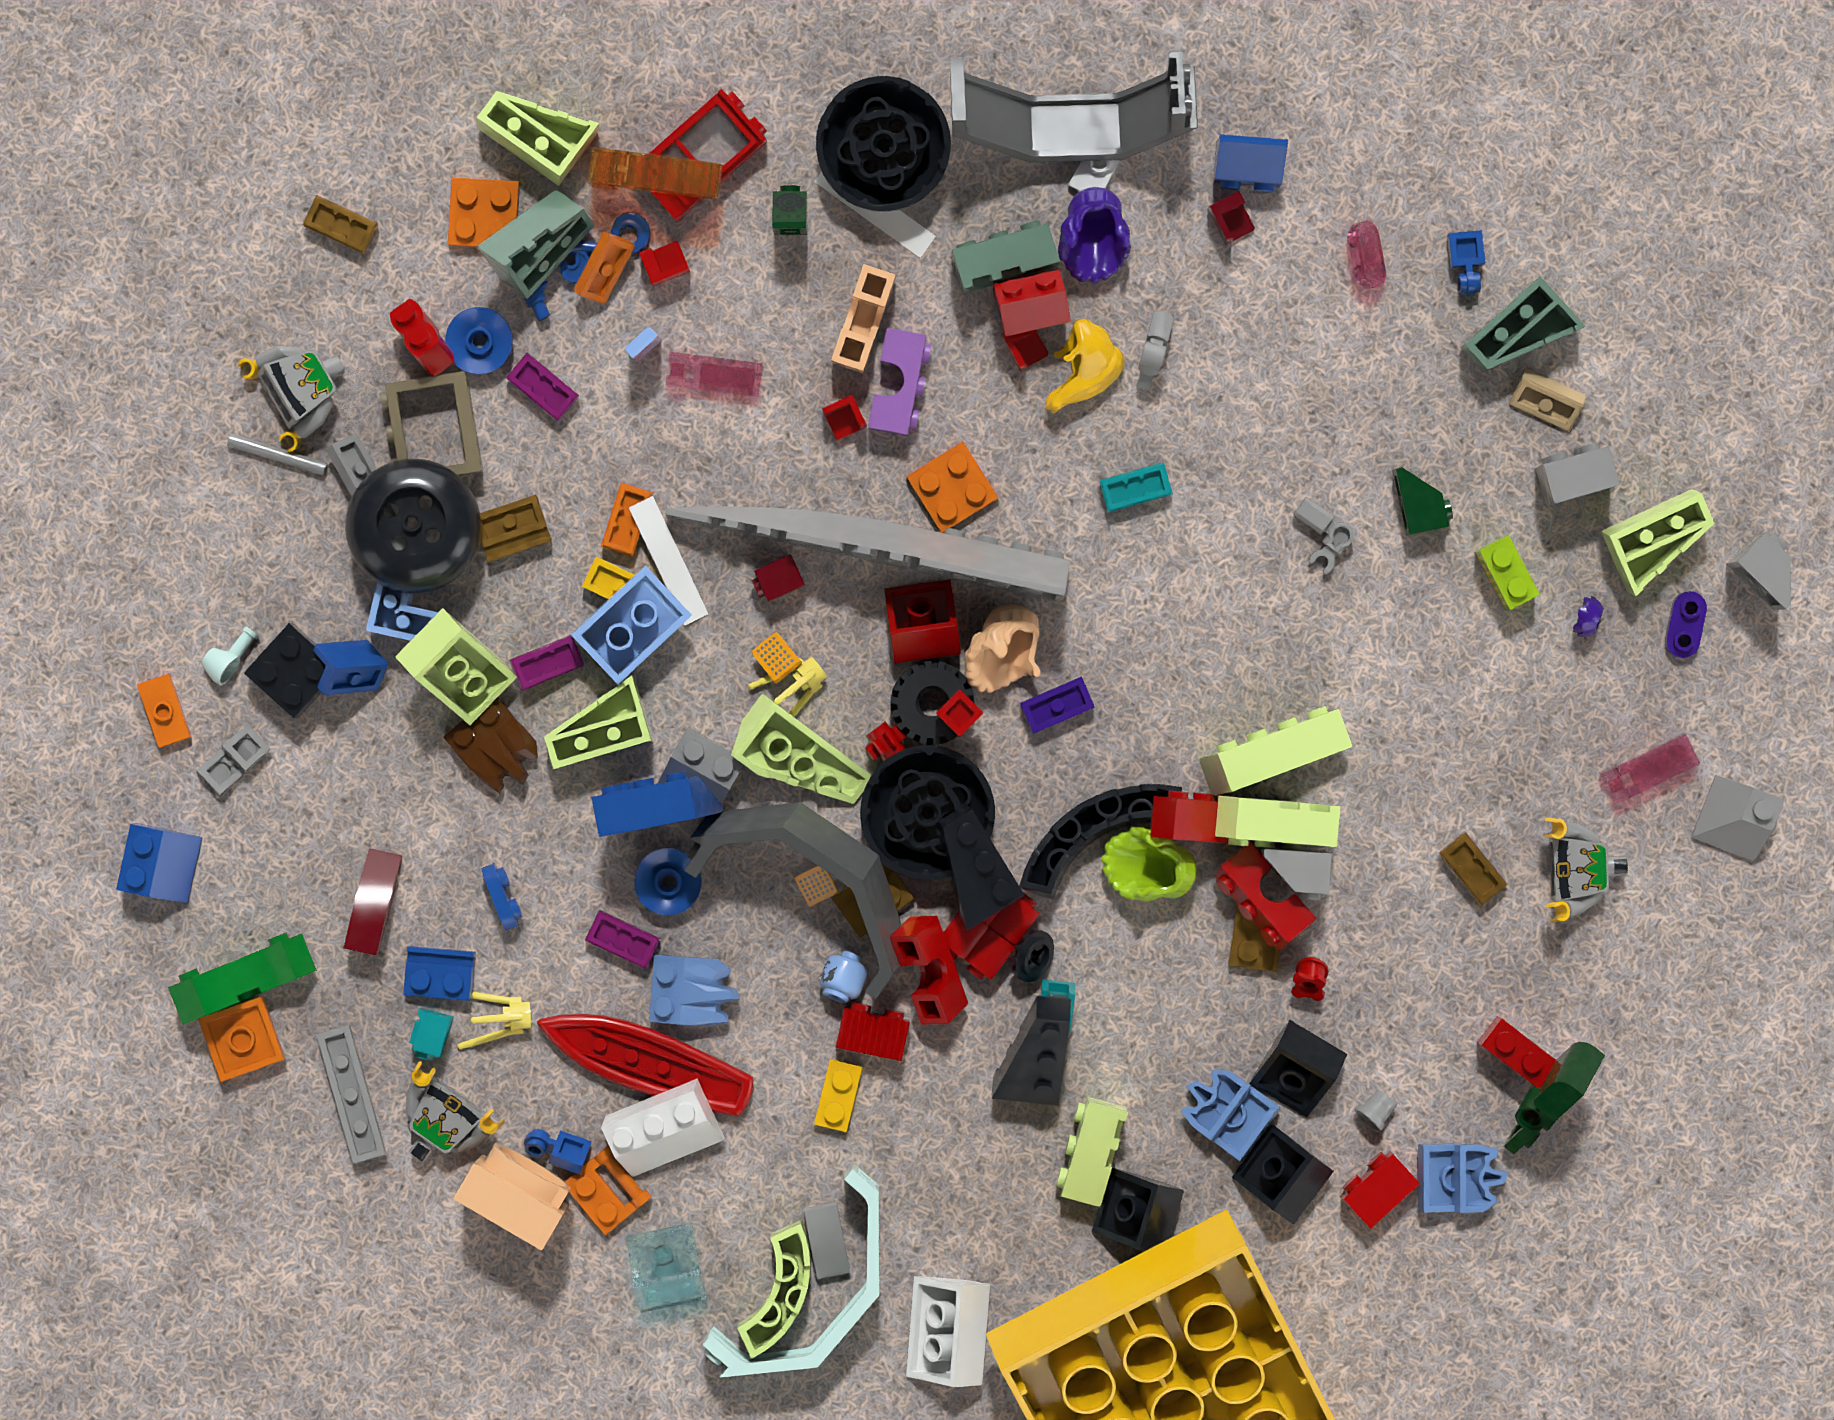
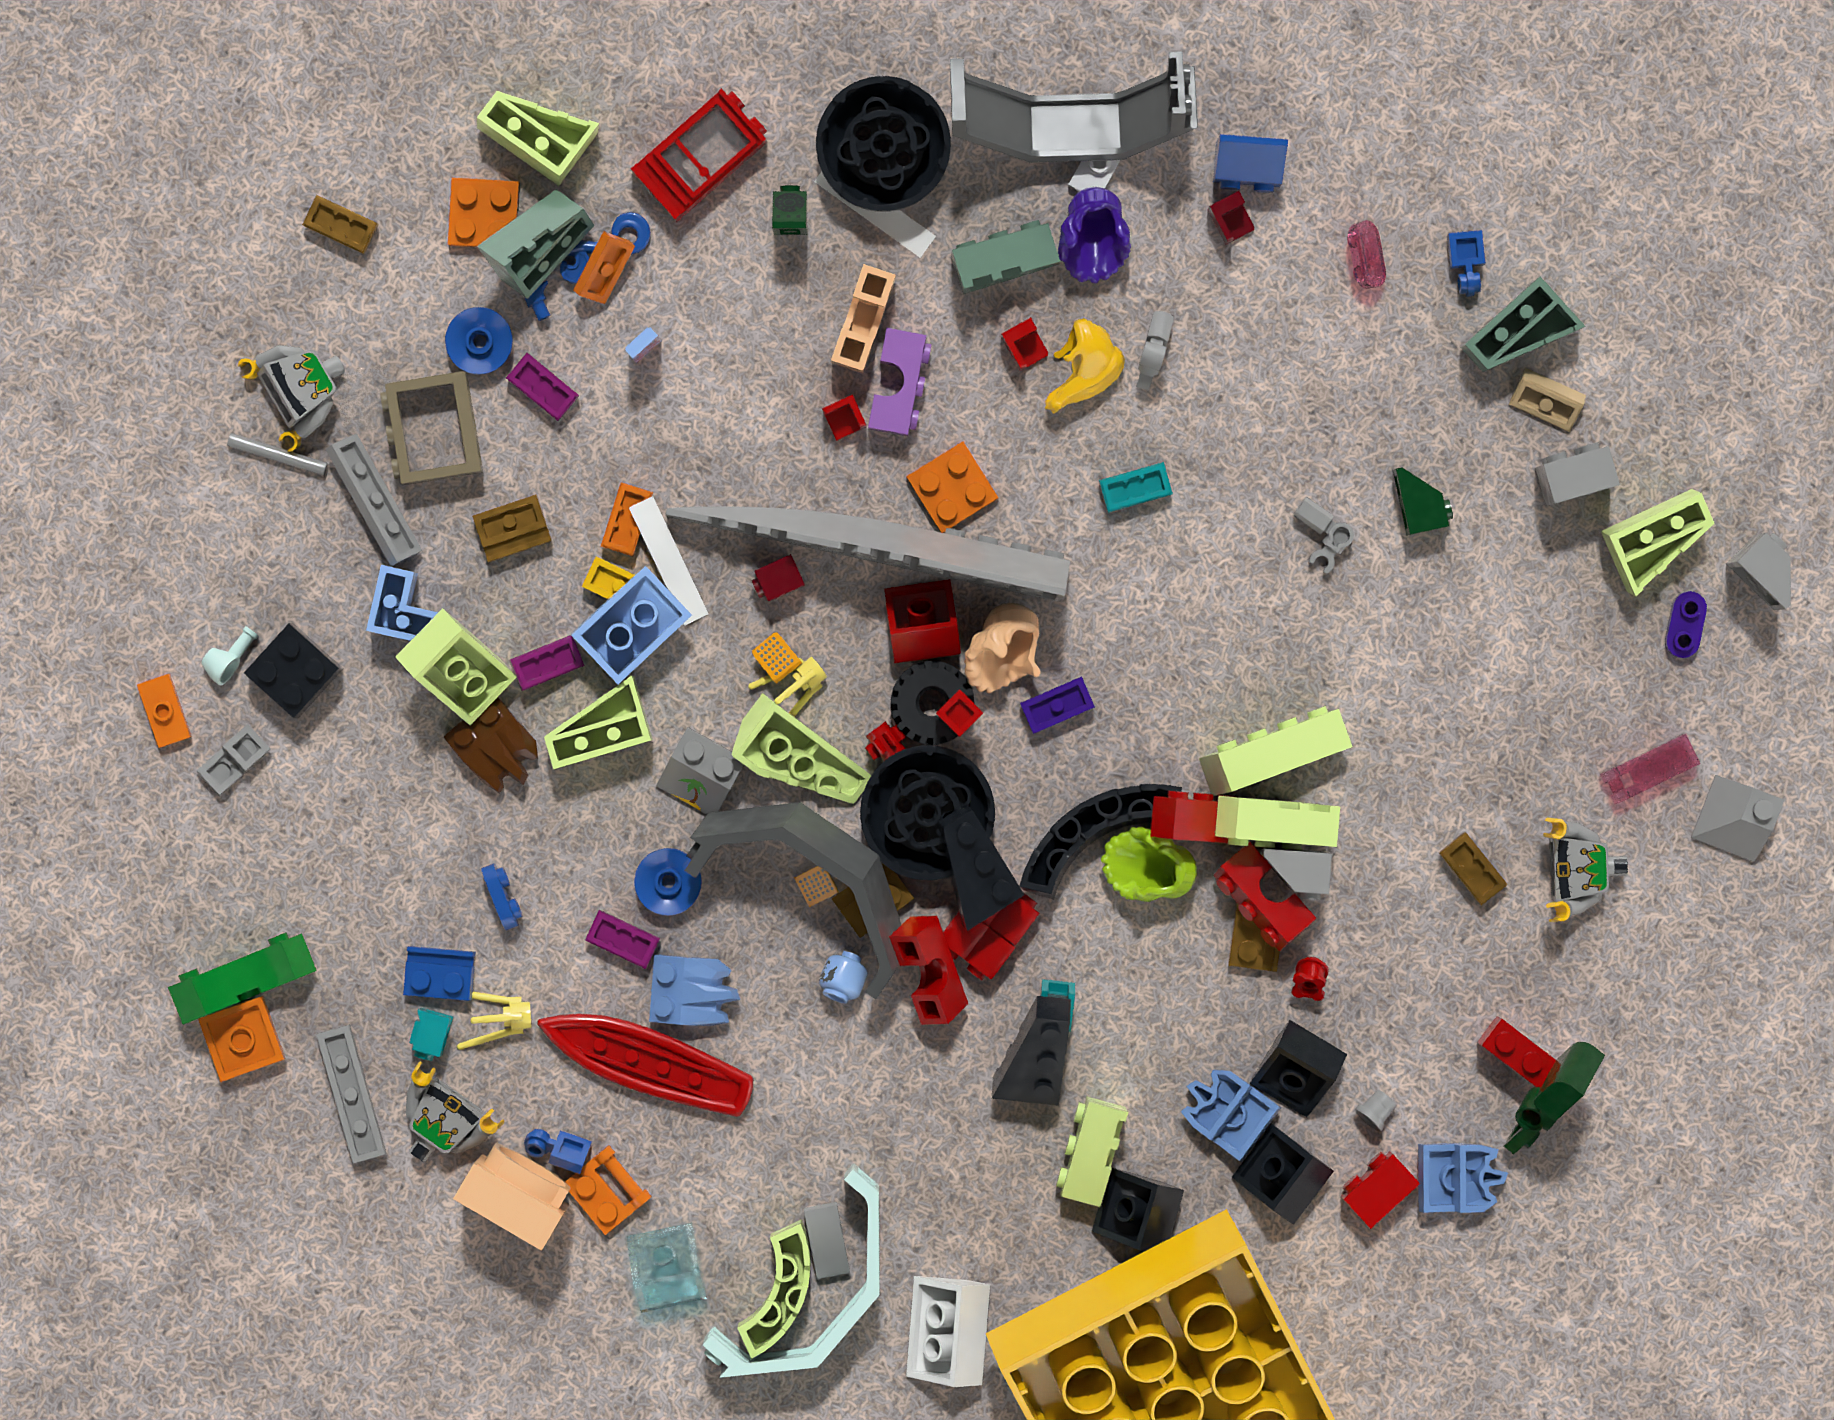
blue slope [116,823,202,903] -> none
blue panel [313,640,389,695] -> none
slope [343,848,402,956] -> none
black brick [345,458,481,594] -> none
red brick [390,299,454,377] -> none
clear orange beam [587,148,723,199] -> none
blue slope [591,772,724,837] -> none
white slope [601,1079,725,1177] -> none
red panel [639,241,691,287] -> none
clear pink plate [665,352,763,397] -> none
yellow plate [814,1058,863,1132] -> none
red brick [835,1002,910,1061] -> none
red slope [993,270,1071,336] -> none
black gear [1011,929,1054,982] -> none
lime brick [1474,535,1540,611] -> none
dark purple plate [1573,596,1604,637] -> none

